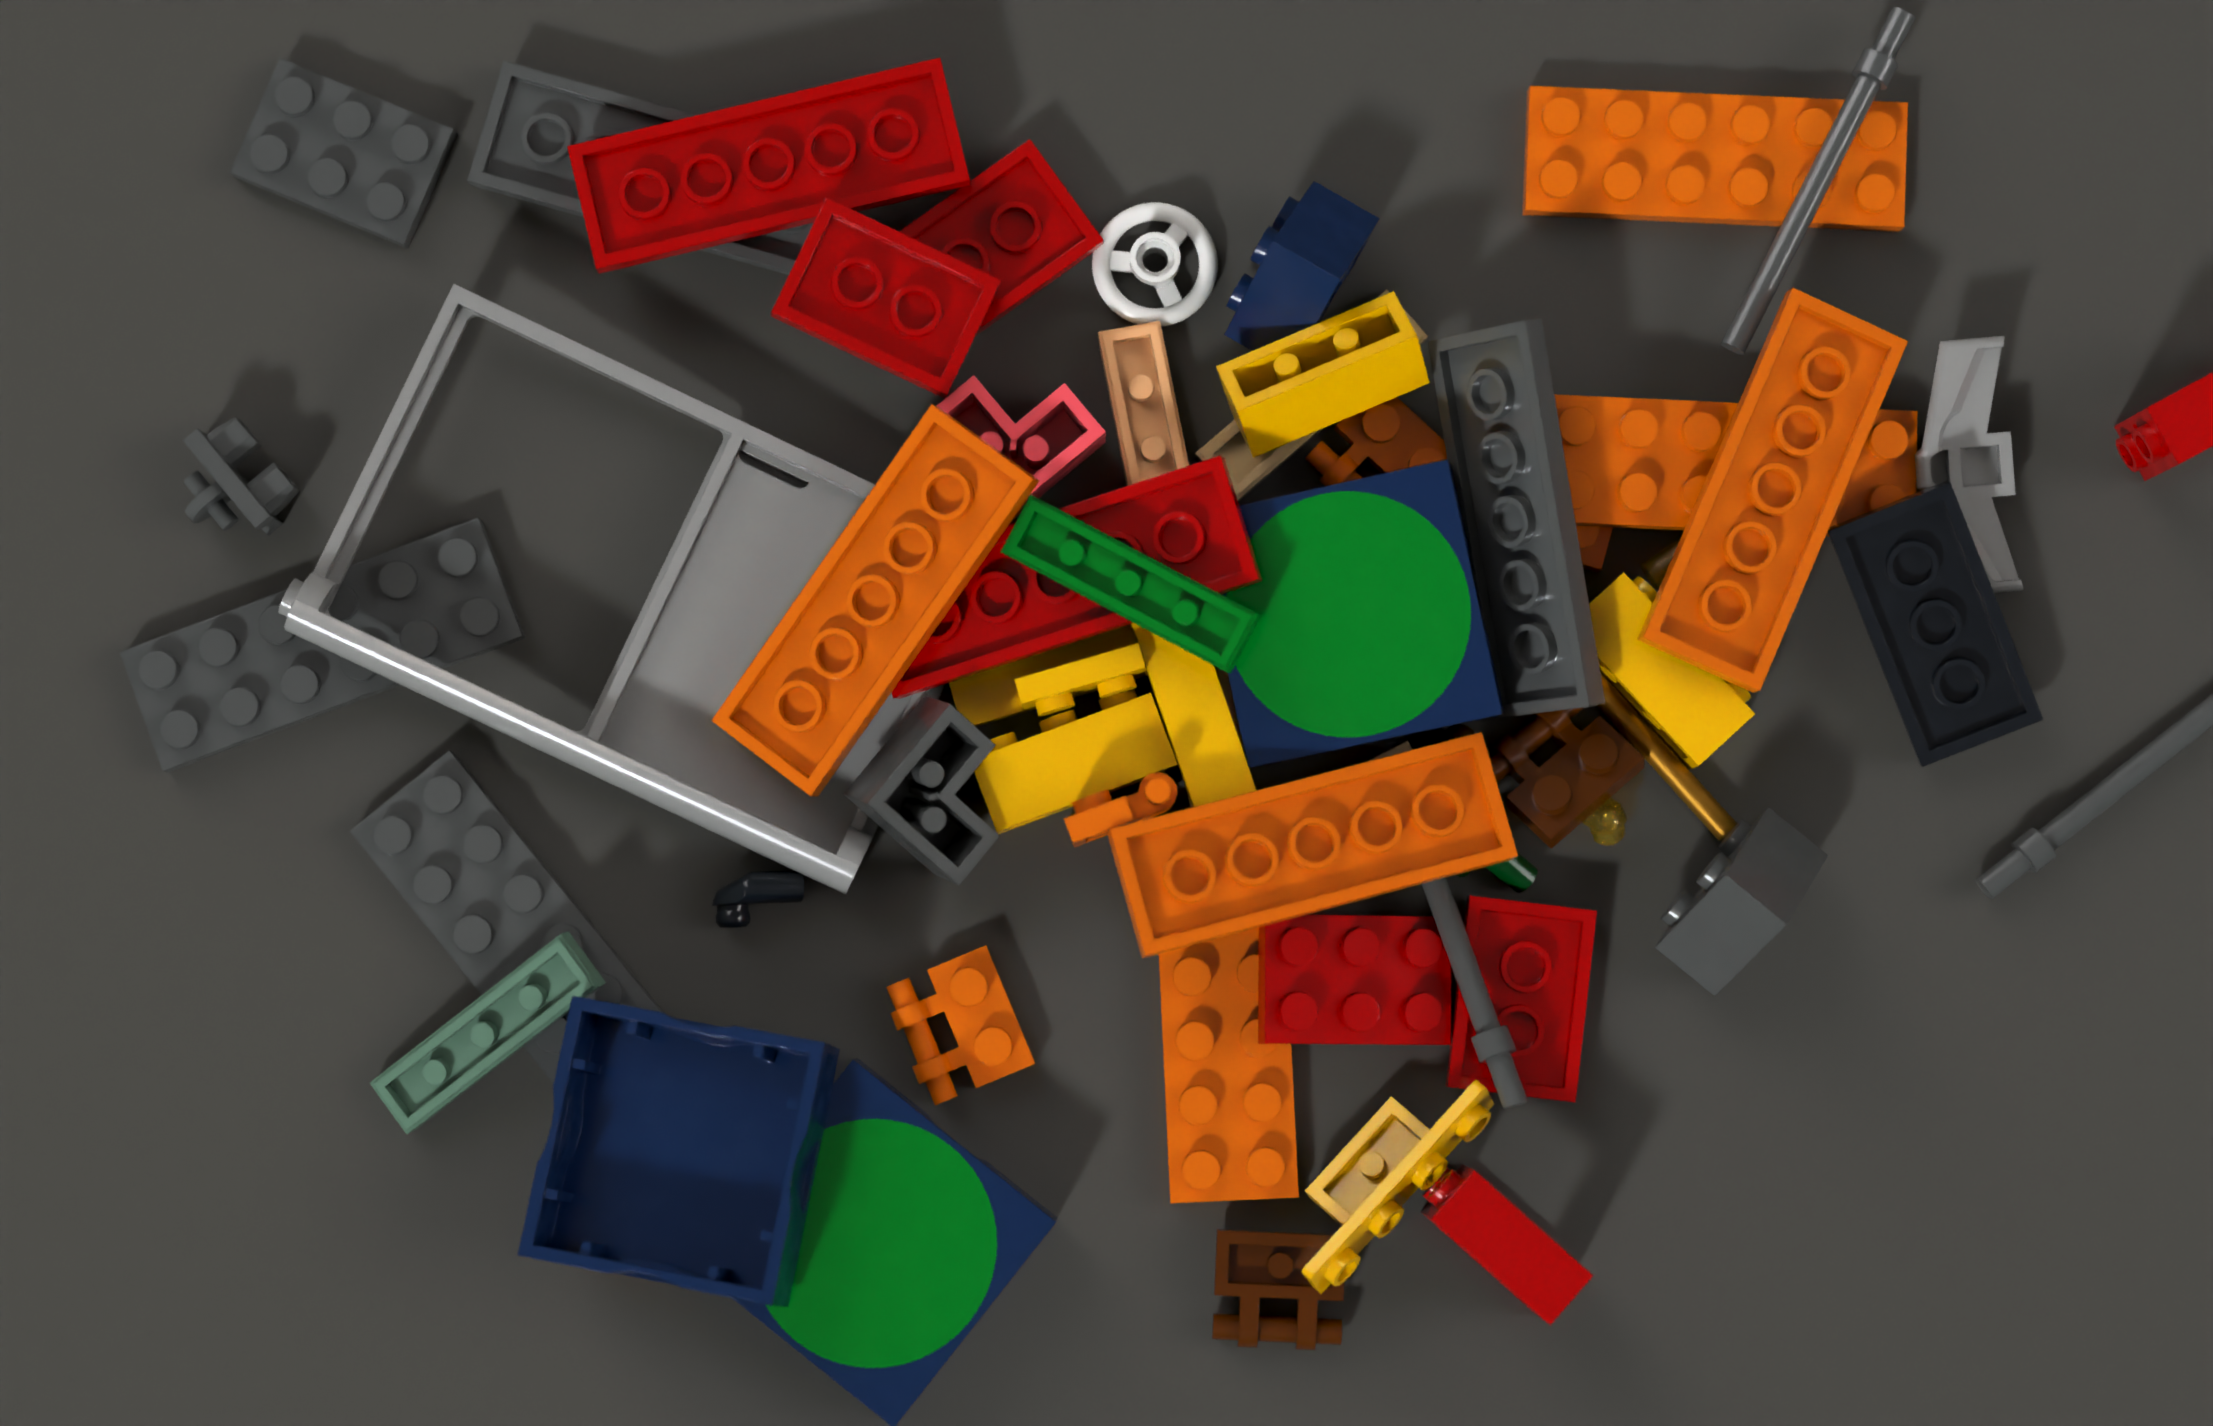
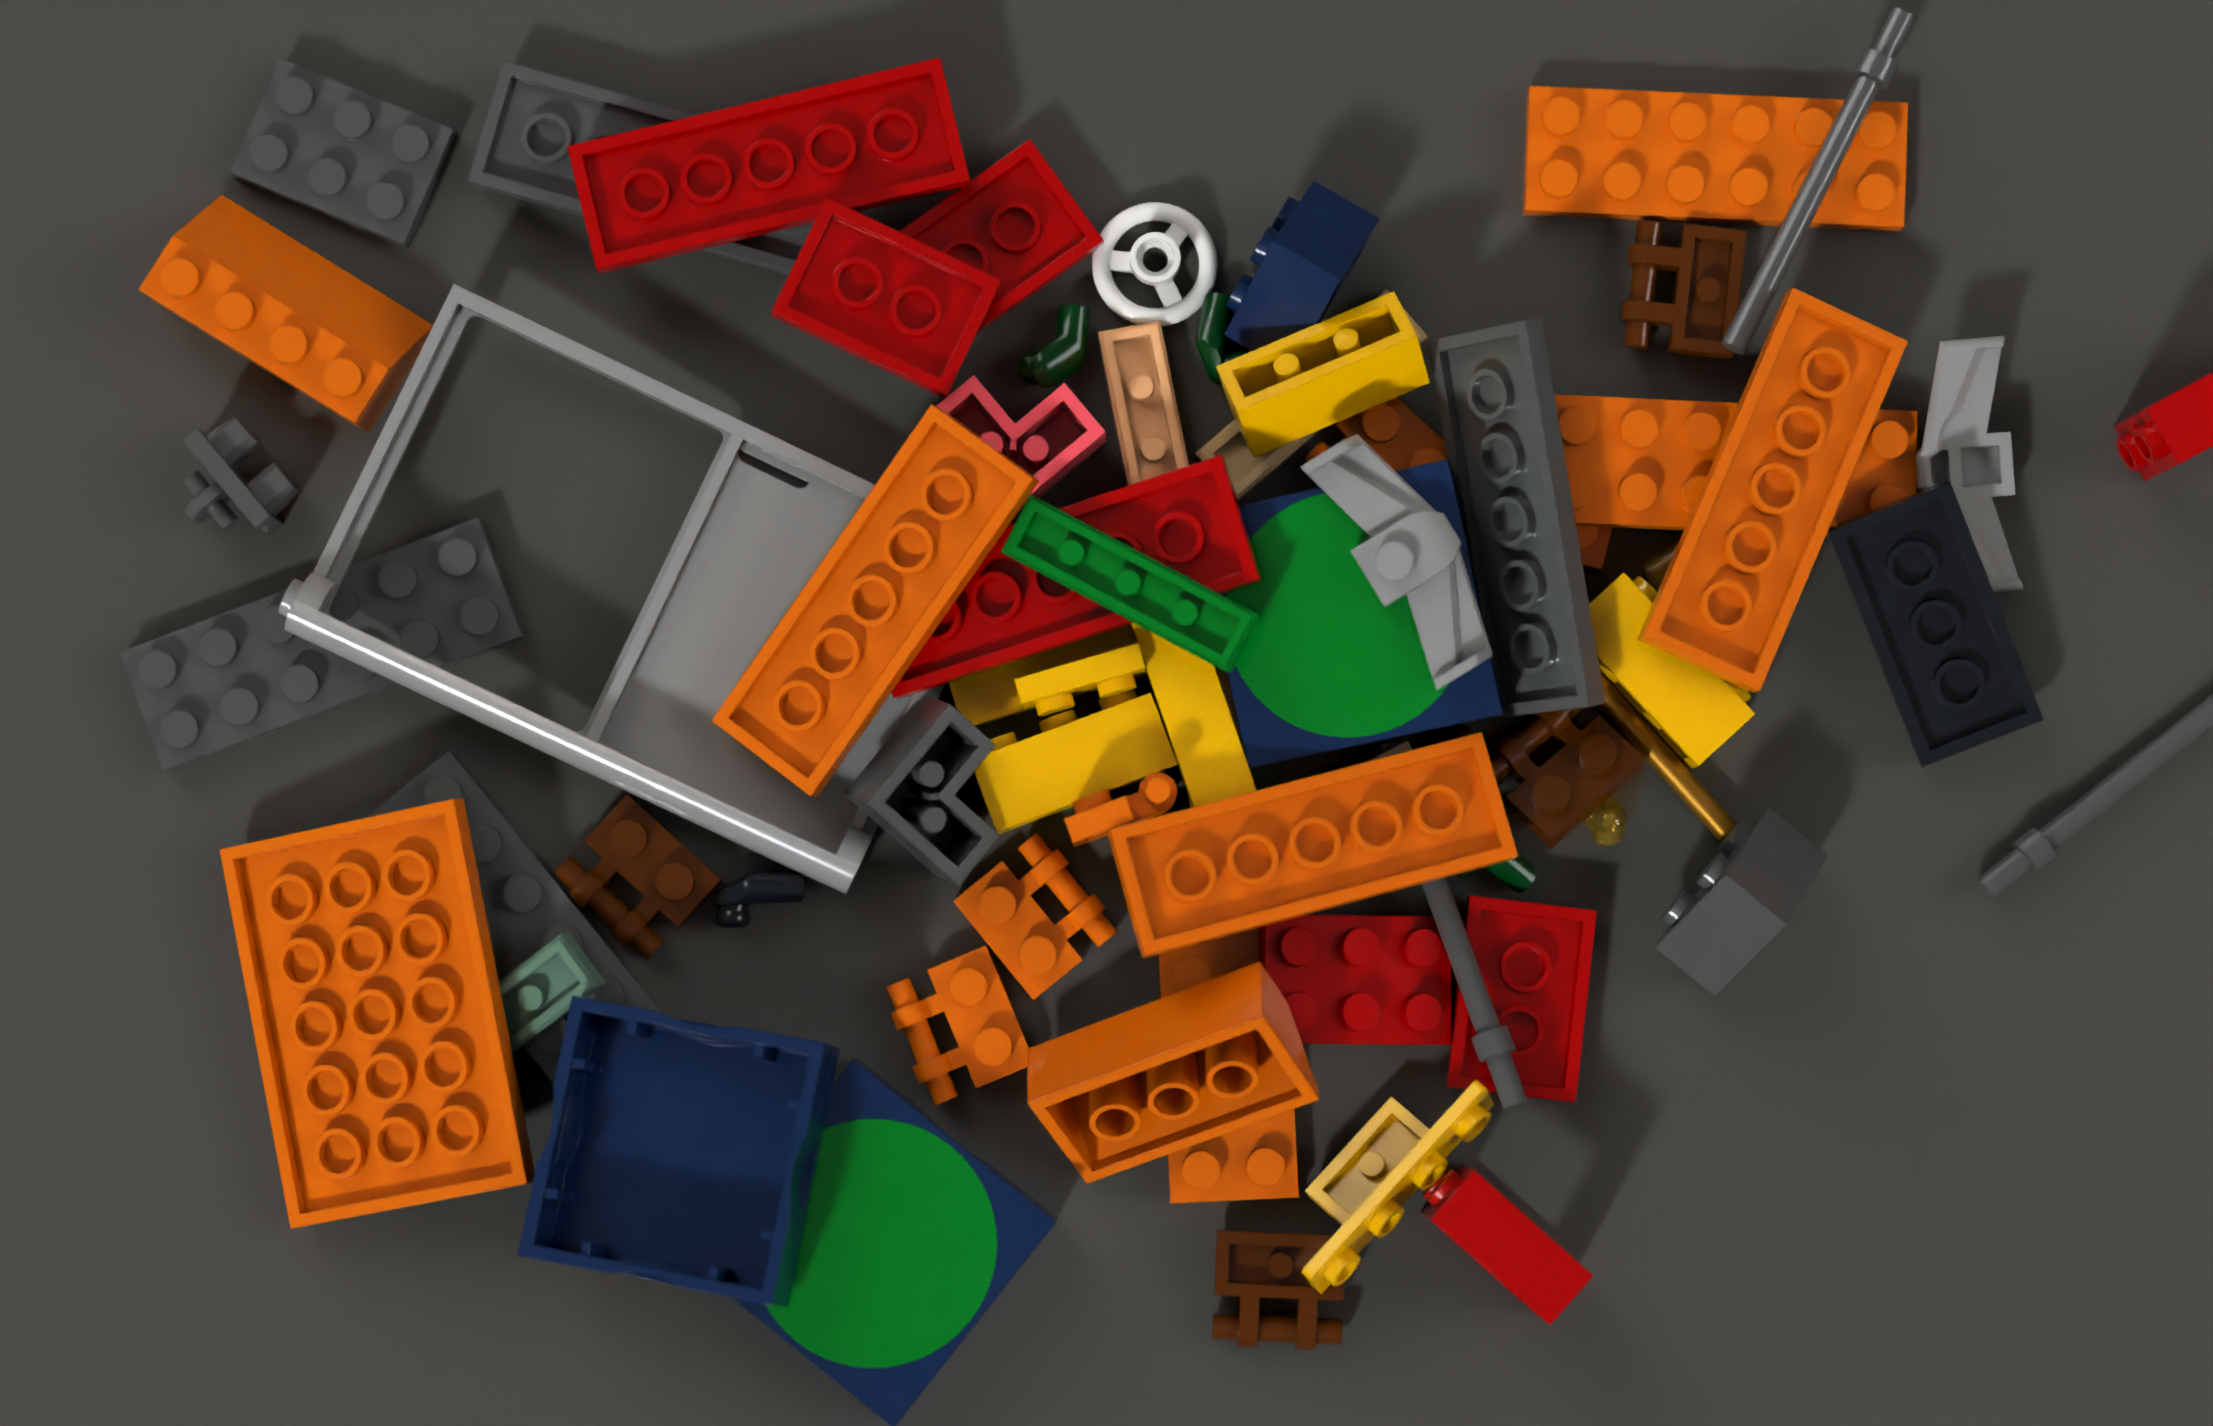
none -> orange slope [138,195,433,434]
none -> orange plate [219,798,535,1229]
none -> reddish brown plate [554,794,723,960]
none -> orange plate [953,833,1118,1000]
none -> dark green arm [1019,305,1090,388]
none -> orange slope [1027,961,1320,1184]
none -> dark green arm [1195,292,1246,387]
none -> light grey plate [1300,434,1493,690]
none -> reddish brown plate [1620,220,1747,360]

